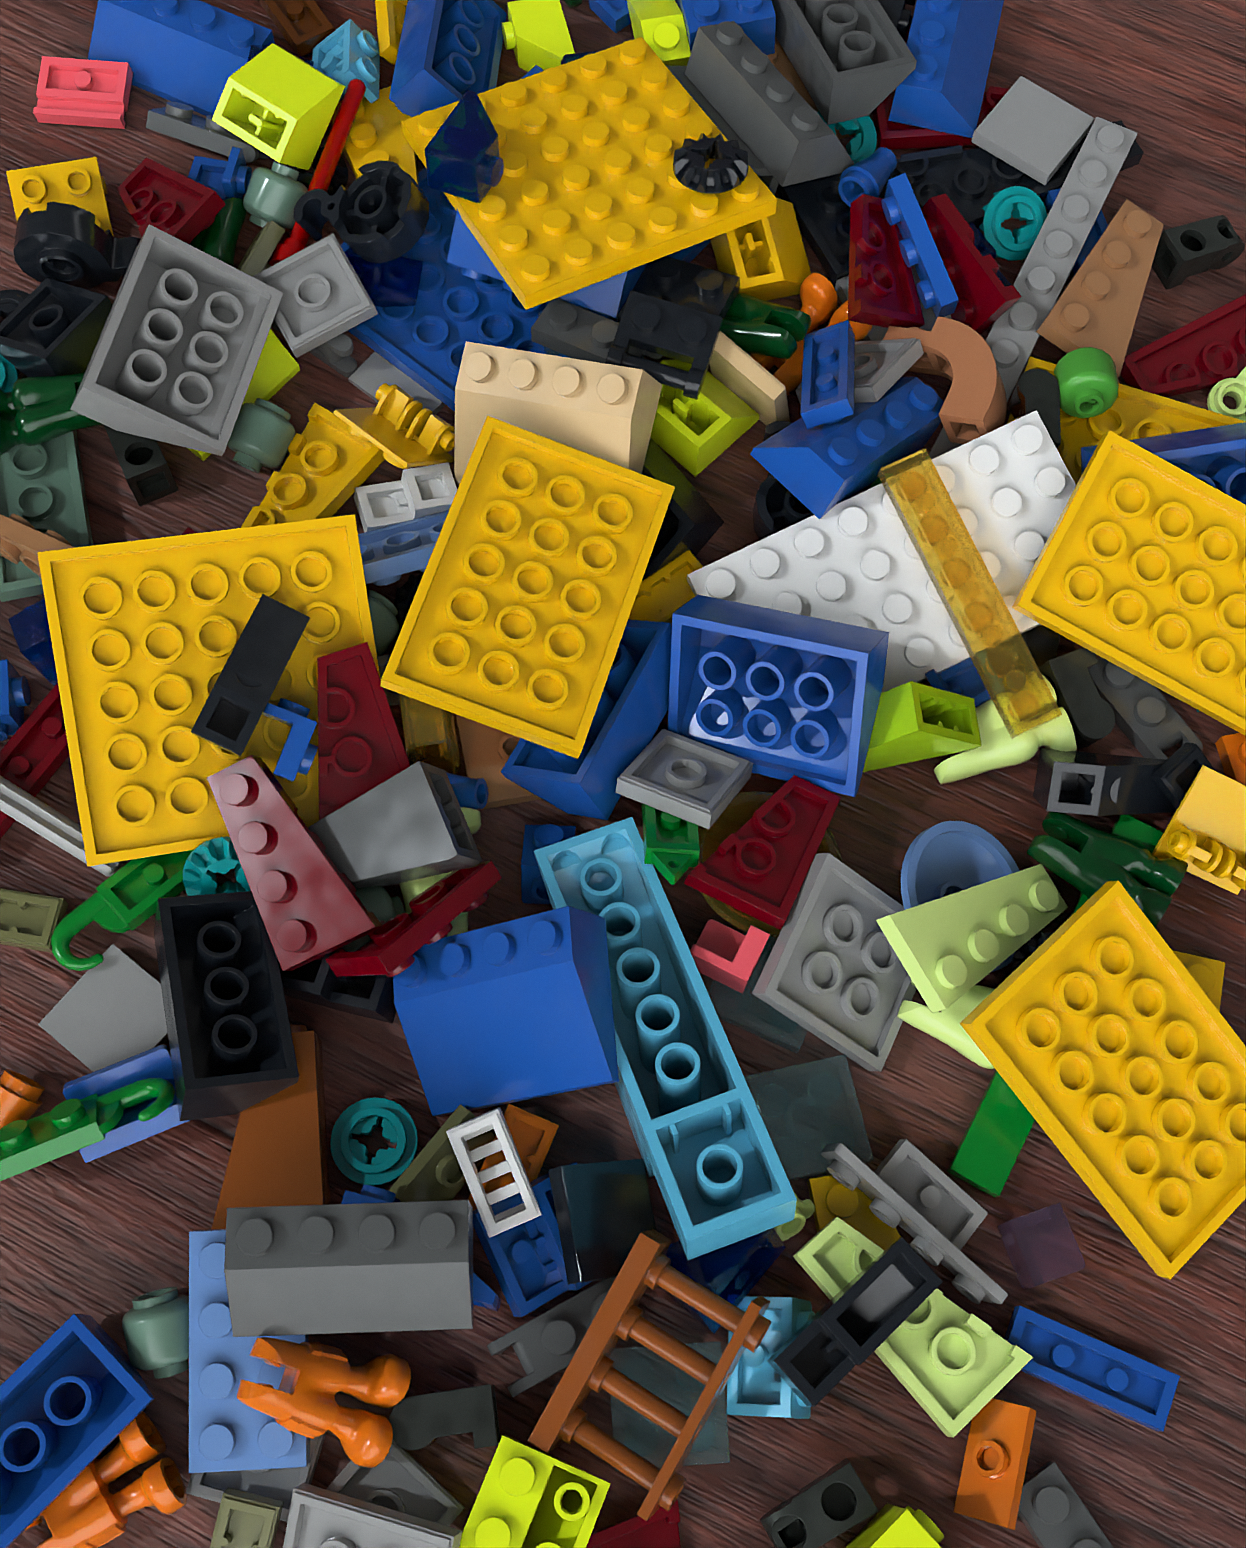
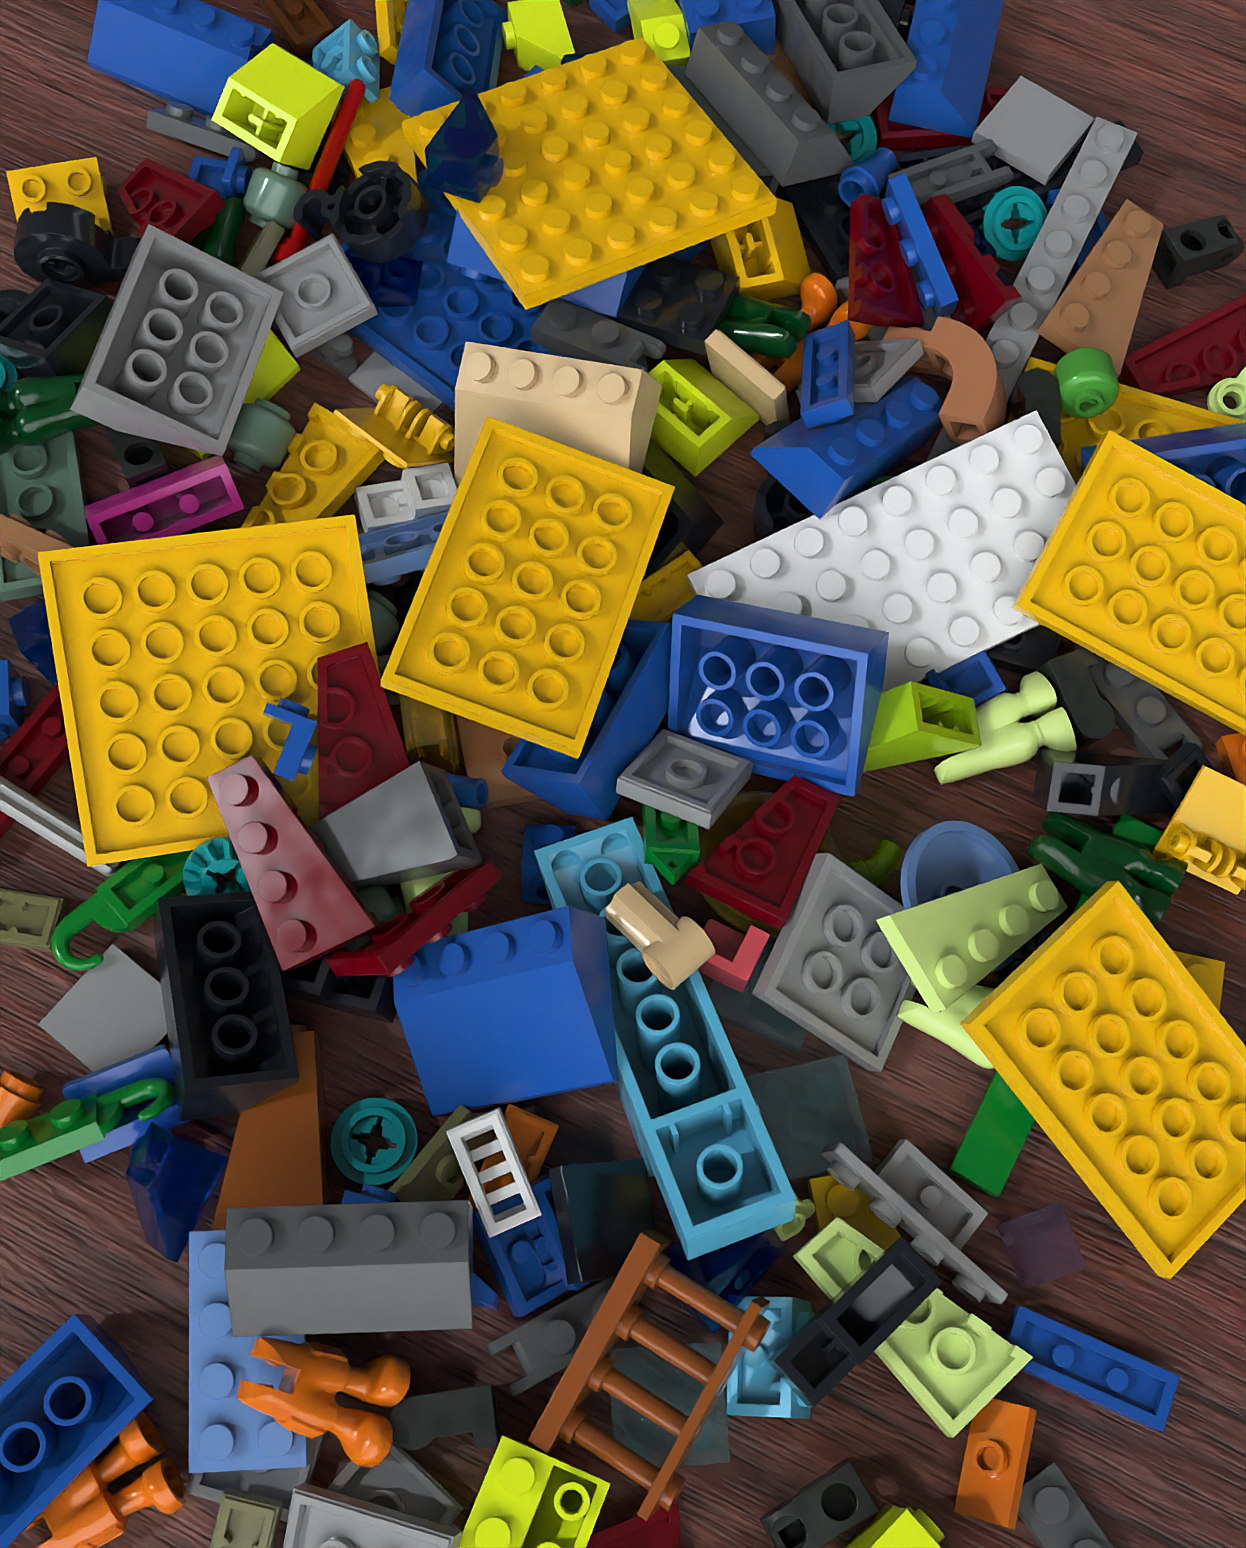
coral plate [33,56,133,129] -> none
sand green head [122,1287,189,1379] -> none
black slope [191,594,310,757] -> none
black plate [605,290,723,400] -> none
black gear [673,133,748,194] -> none
clear yellow plate [878,448,1062,739] -> none
none -> dark pink brick [84,455,245,545]
none -> clear blue slope [125,1121,228,1263]
none -> tan piece [605,881,715,990]
none -> clear neon green arm [840,839,903,889]
none -> dark grey hinge [885,139,1014,208]

